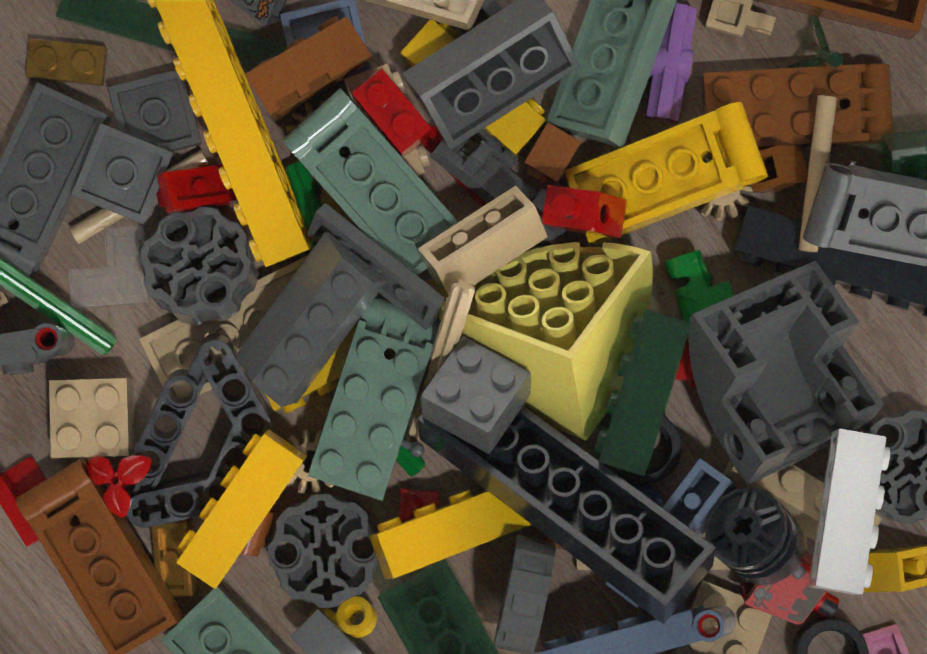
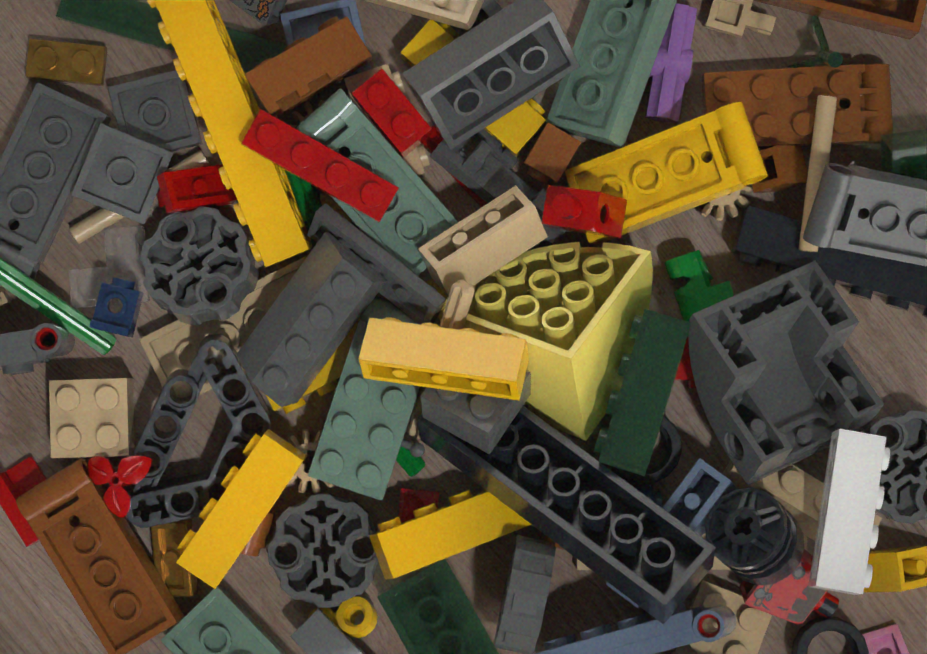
none -> dark blue brick [89,277,144,338]
none -> red plate [241,109,399,223]
none -> yellow brick [358,317,529,401]

